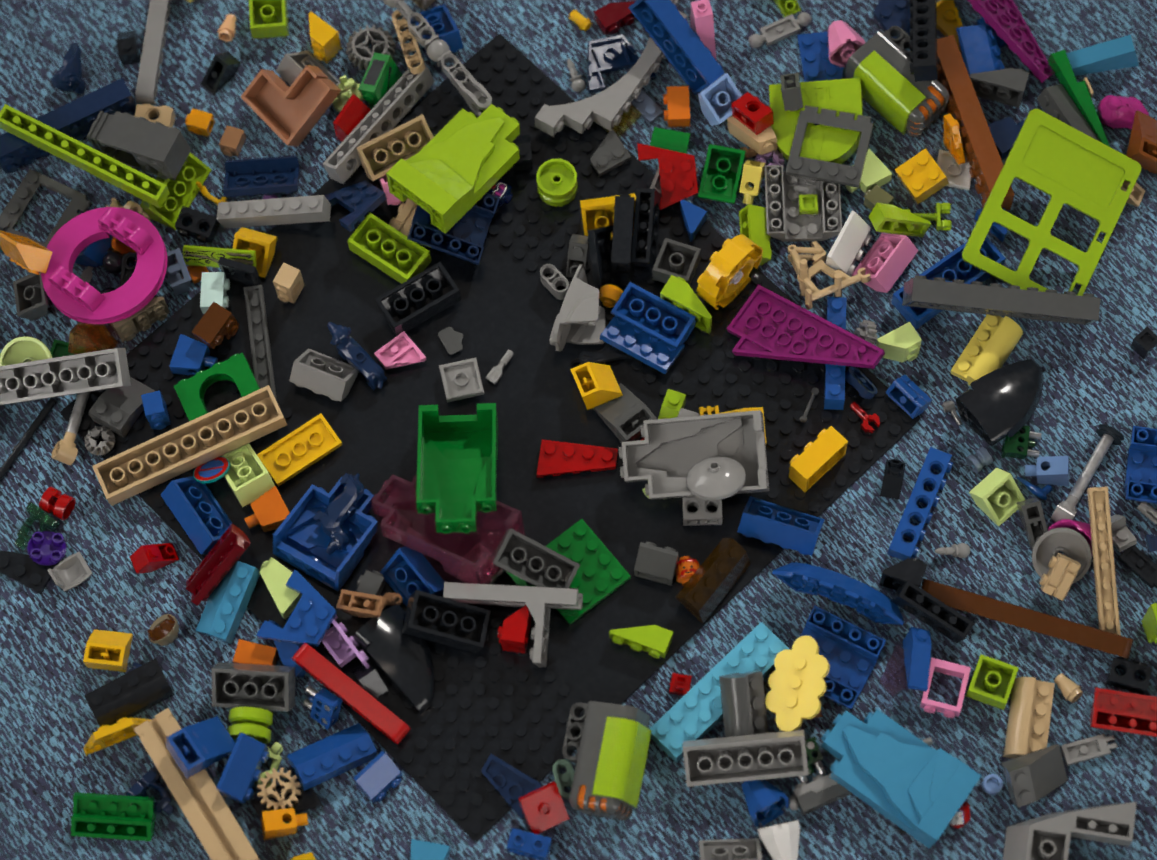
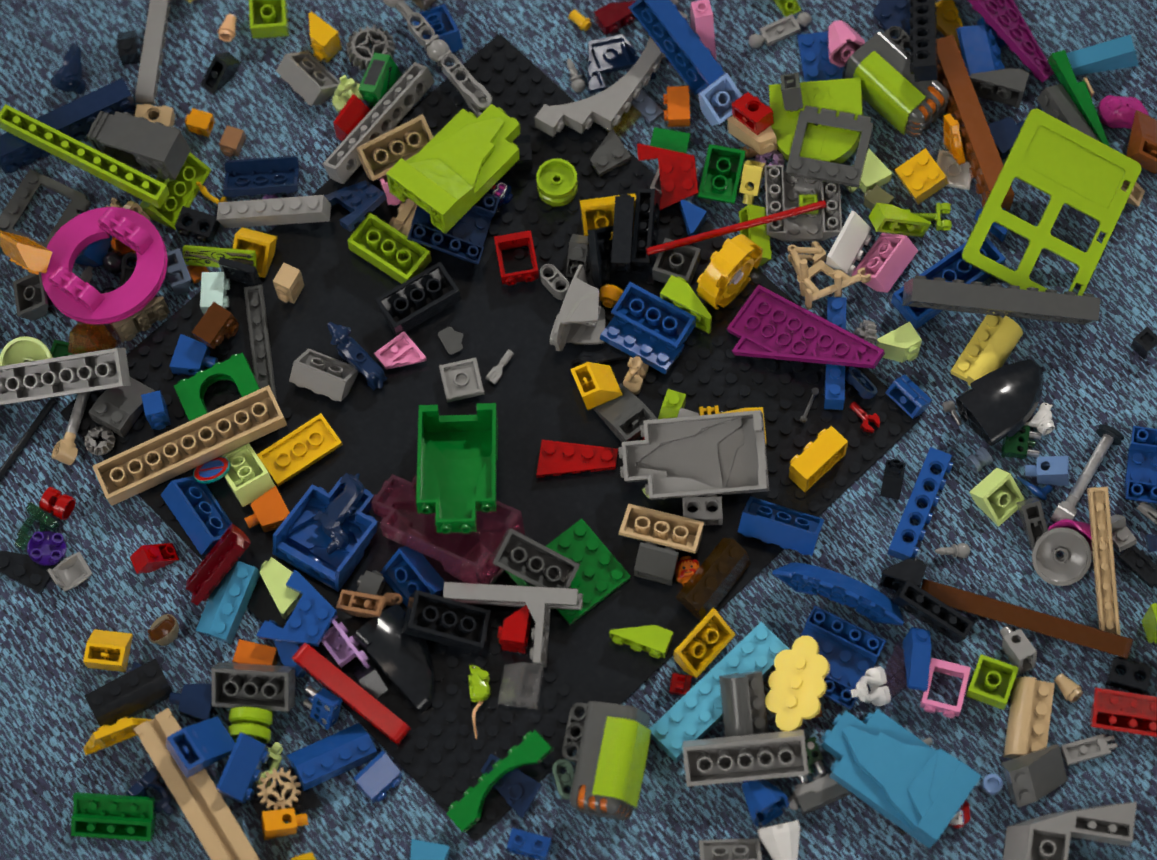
nougat piece [241,65,341,146] -> none
tan beam [392,10,425,74] -> none
red plate [518,781,569,834] -> none
light grey dish [687,456,746,500] -> none
tan brick [1039,553,1081,601] -> none
none -> dark blue torso [169,684,214,722]
none -> green arch [446,731,554,833]
none -> lime animal [468,664,490,739]
none -> red window [494,230,539,285]
none -> clear slope [498,662,544,709]
none -> tan slope [619,504,704,553]
none -> tan piece [623,356,649,395]
none -> red piece [646,200,826,255]
none -> yellow slope [674,608,736,678]
none -> white piece [850,666,891,706]
none -> light grey torso [1000,625,1037,675]
none -> white animal [1025,403,1055,436]

